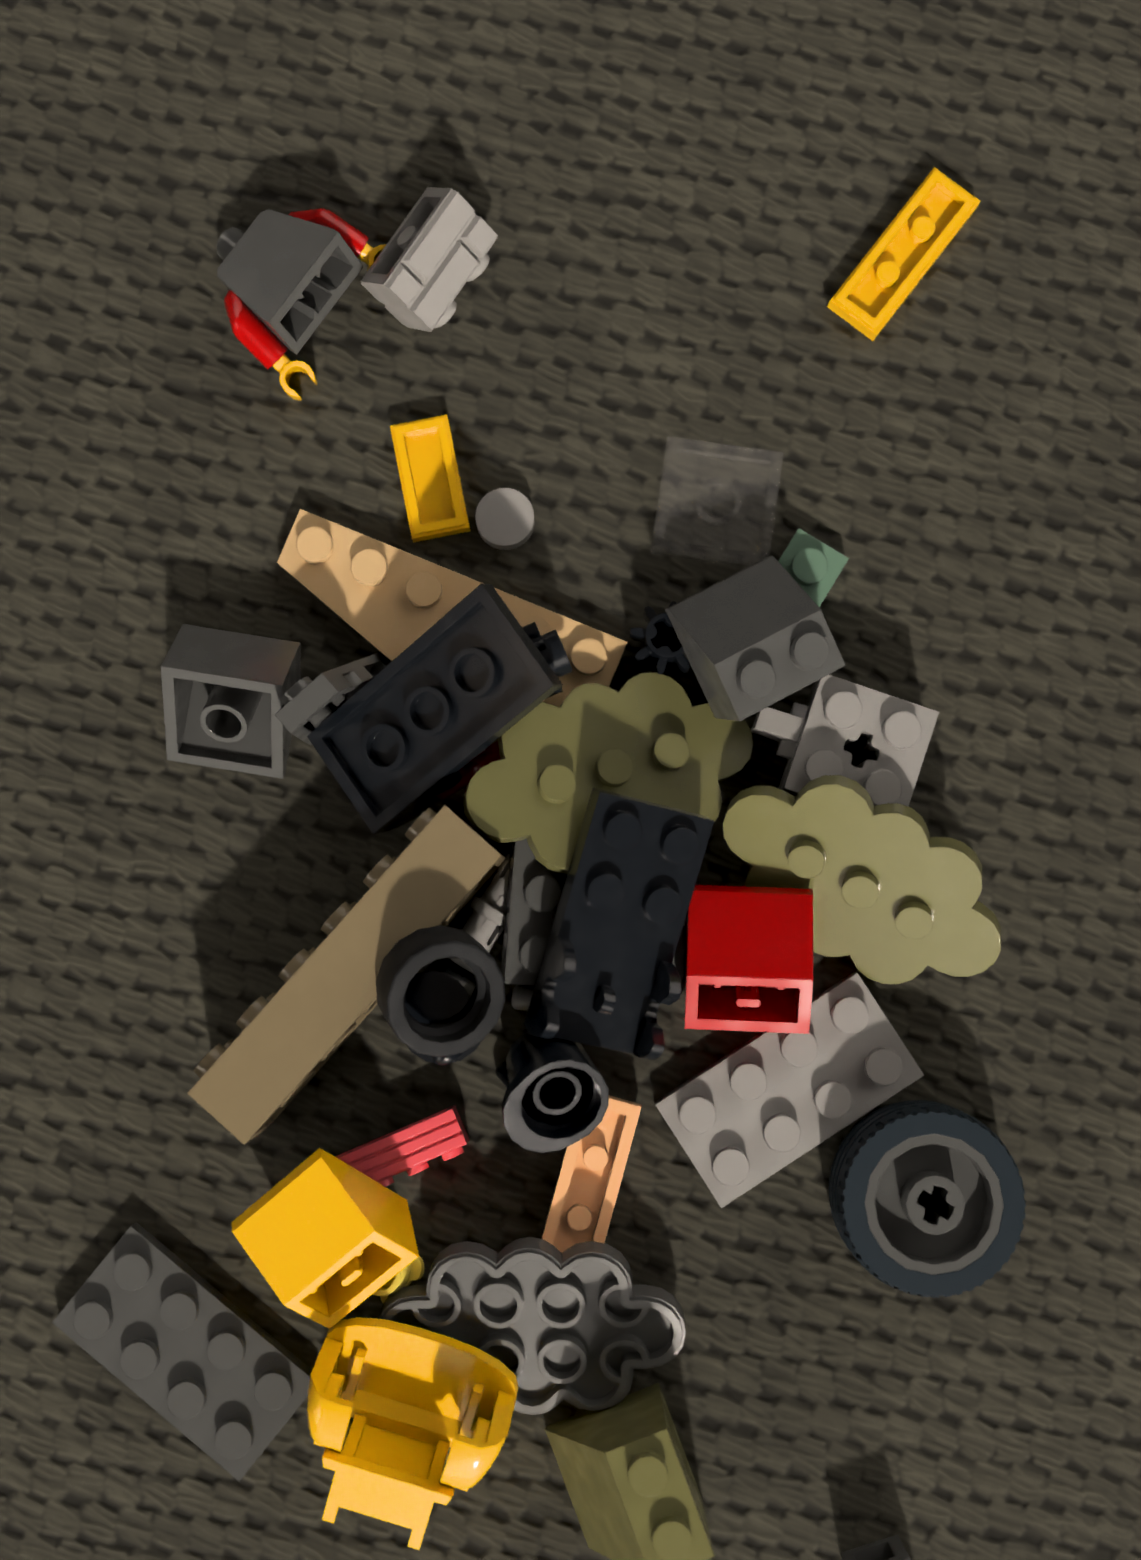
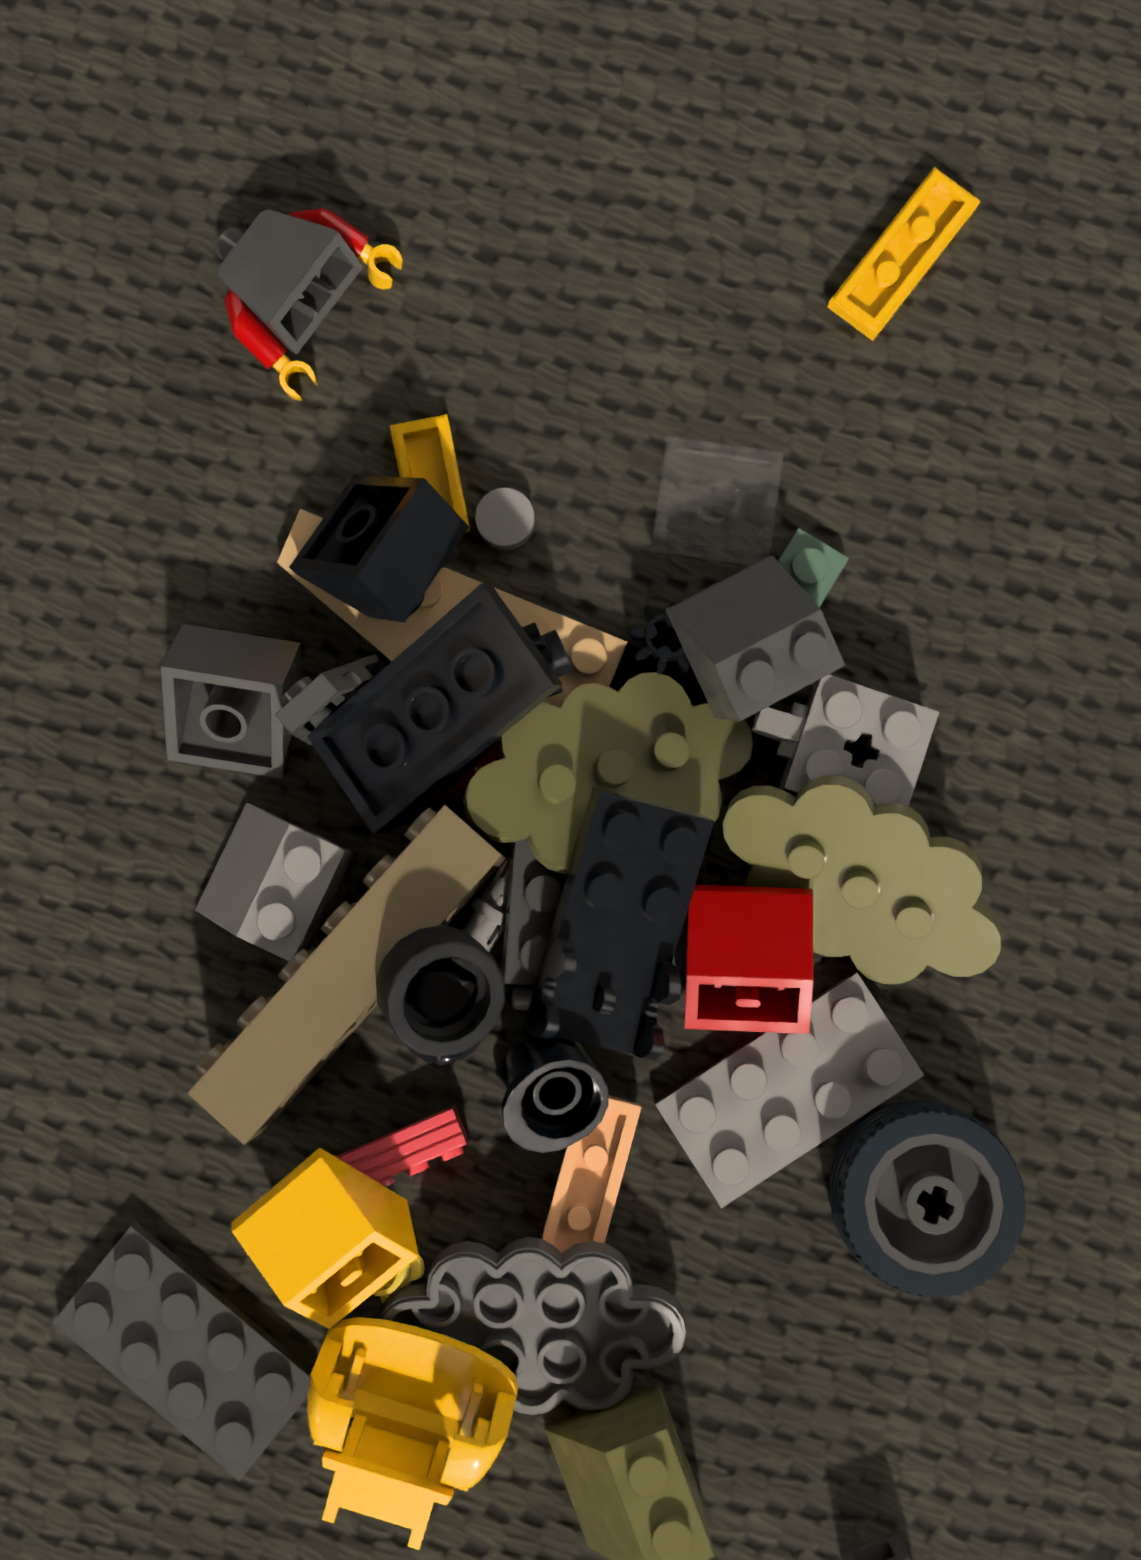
light grey brick [361,187,498,332] -> none
none -> light grey slope [195,802,355,961]
none -> black slope [289,475,469,623]

